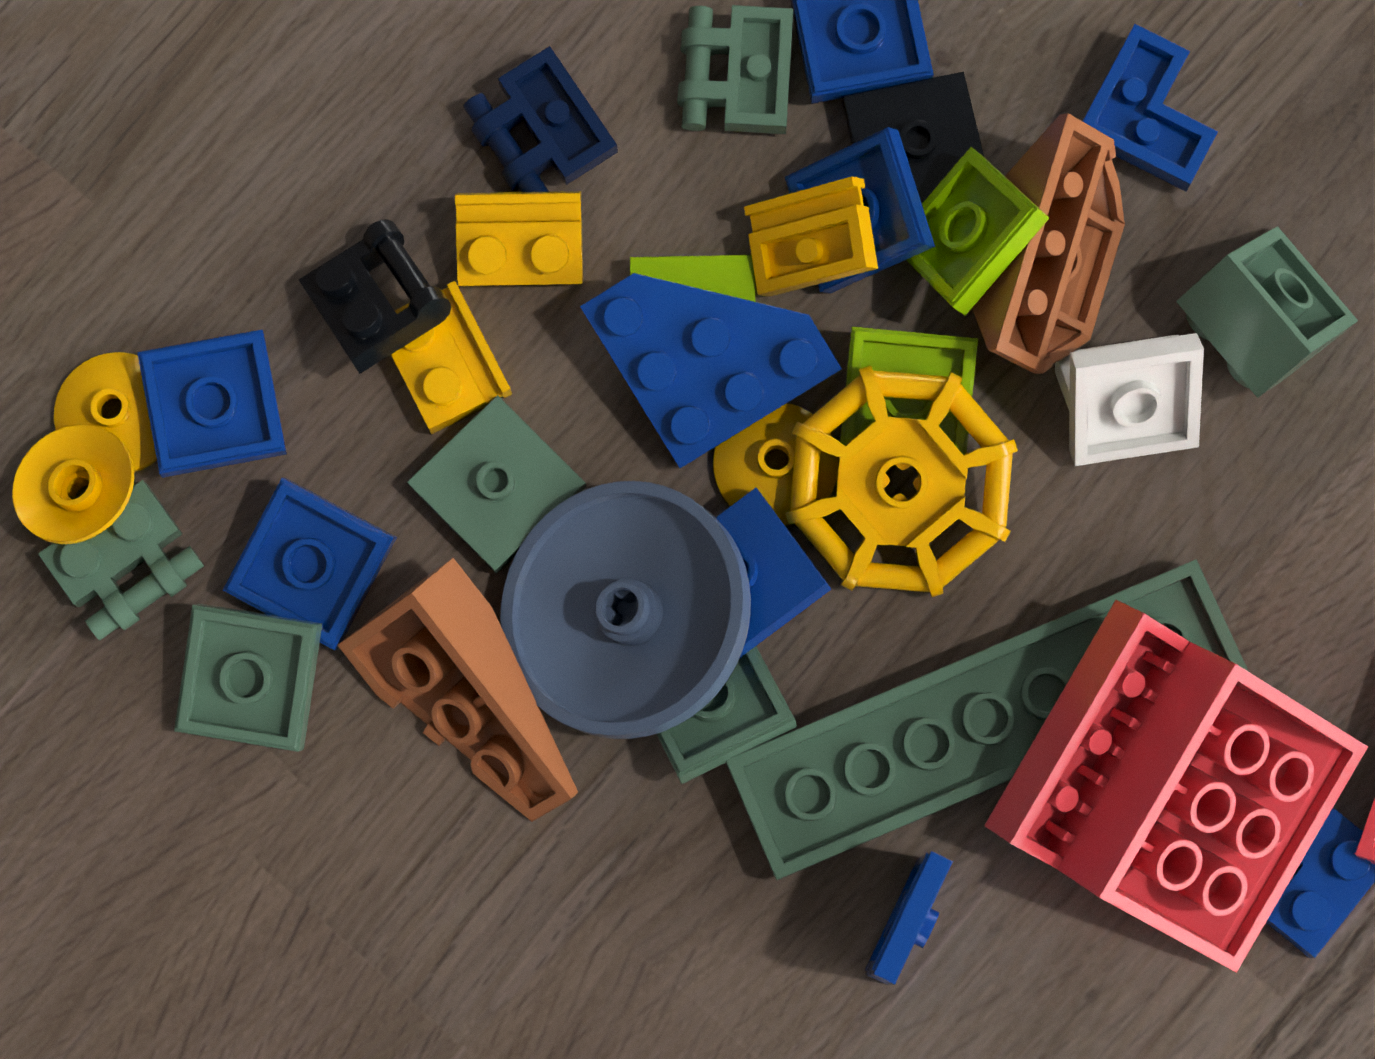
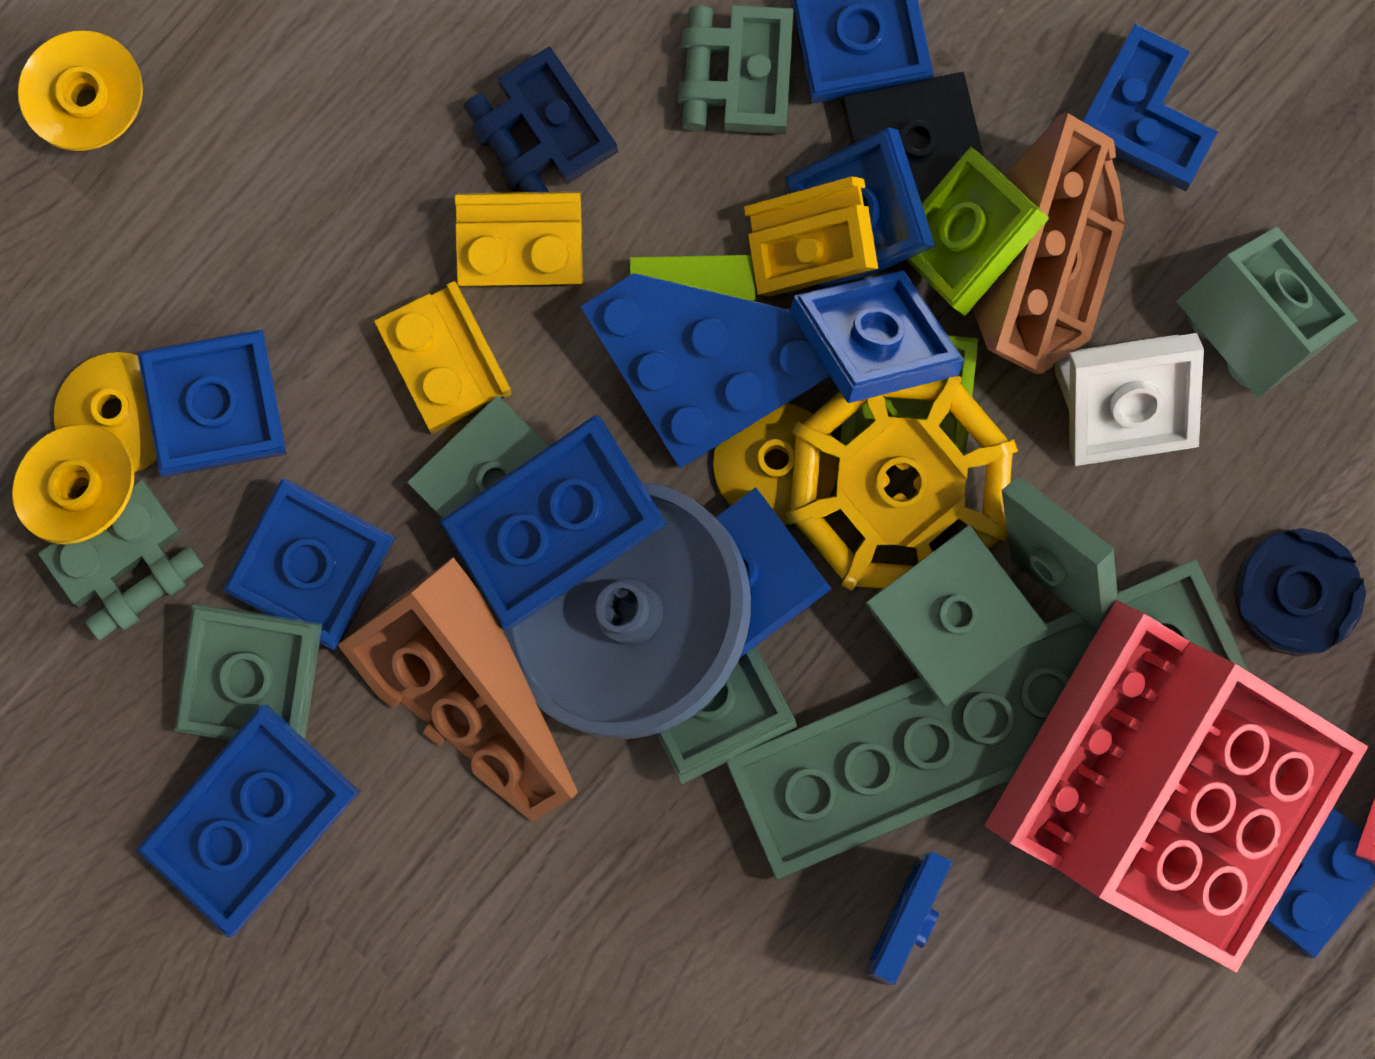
black plate [298,219,451,374] -> none
none -> yellow dish [18,31,143,151]
none -> blue tile [136,705,361,938]
none -> blue tile [439,415,667,630]
none -> blue plate [790,270,964,403]
none -> sand green plate [865,525,1048,707]
none -> sand green plate [1001,476,1118,630]
none -> dark blue tile [1234,528,1366,657]

